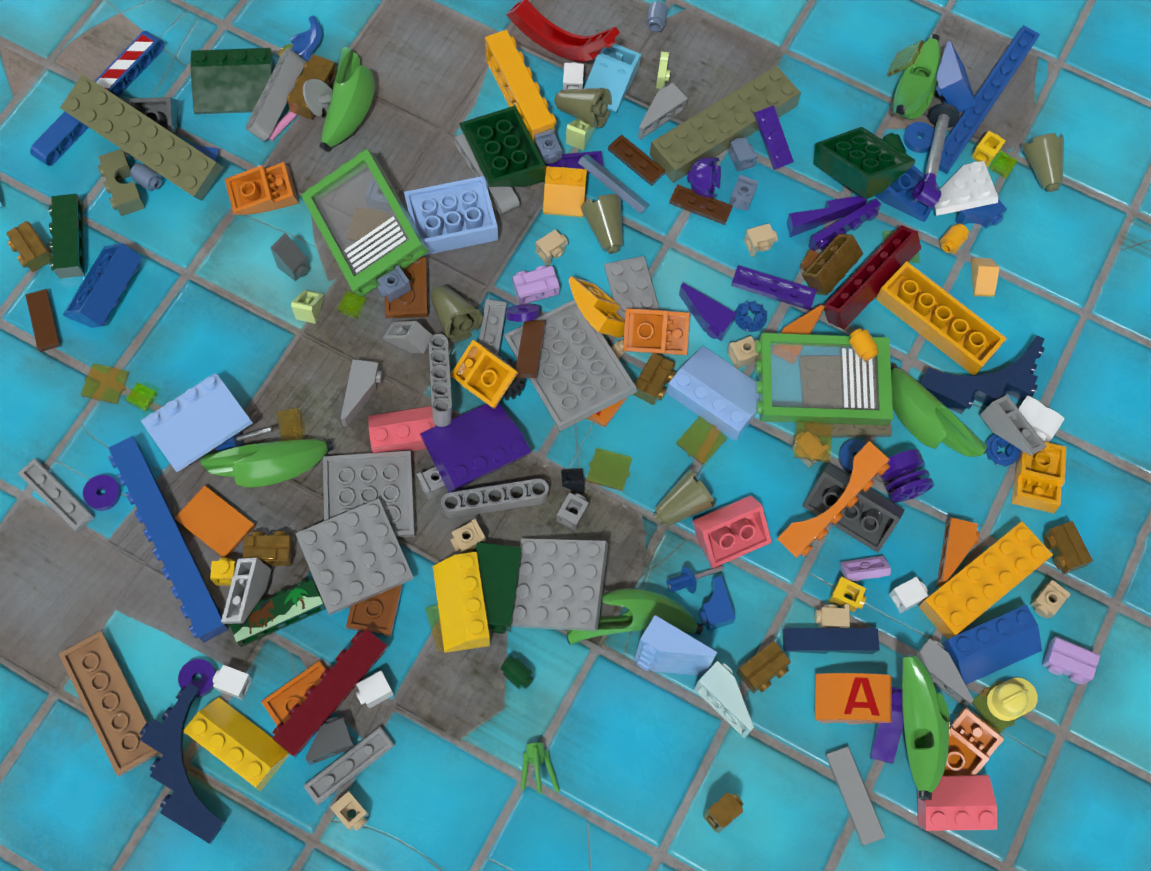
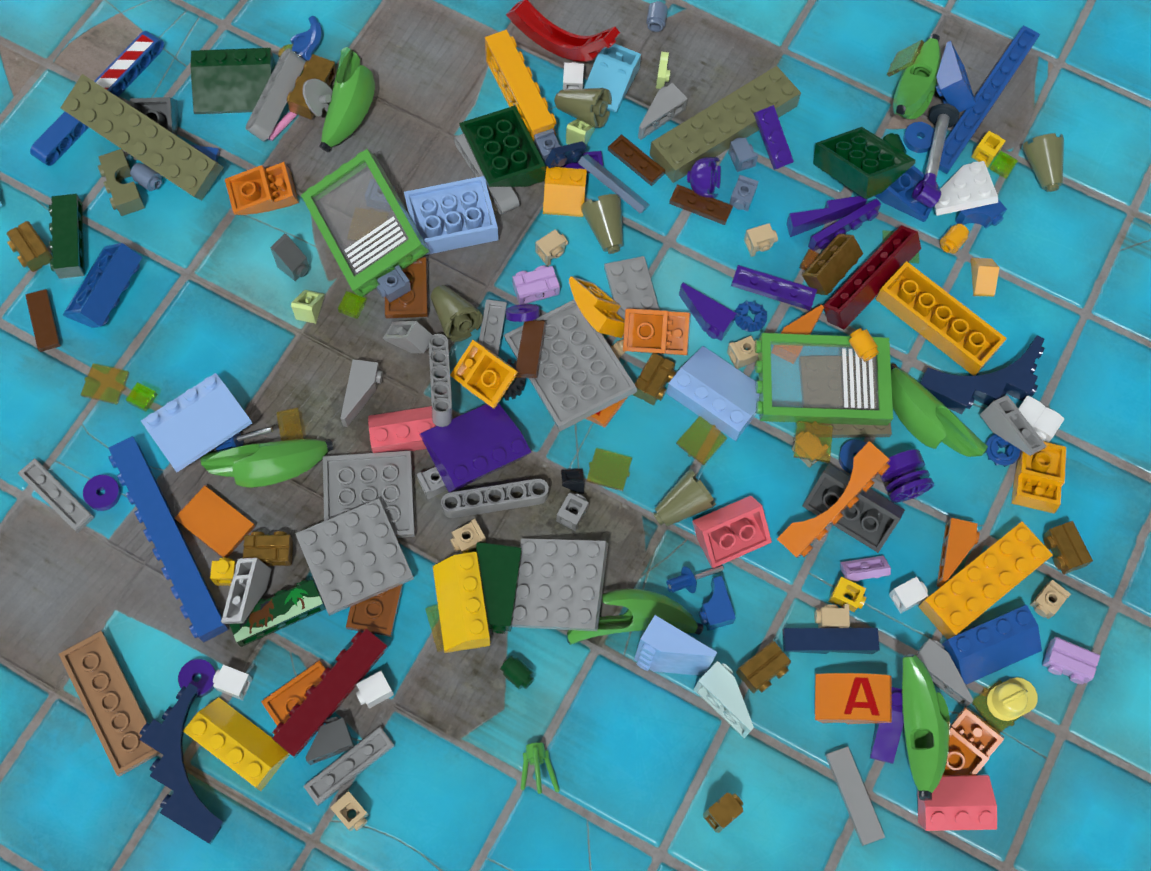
none -> dark blue plate [545,141,587,168]

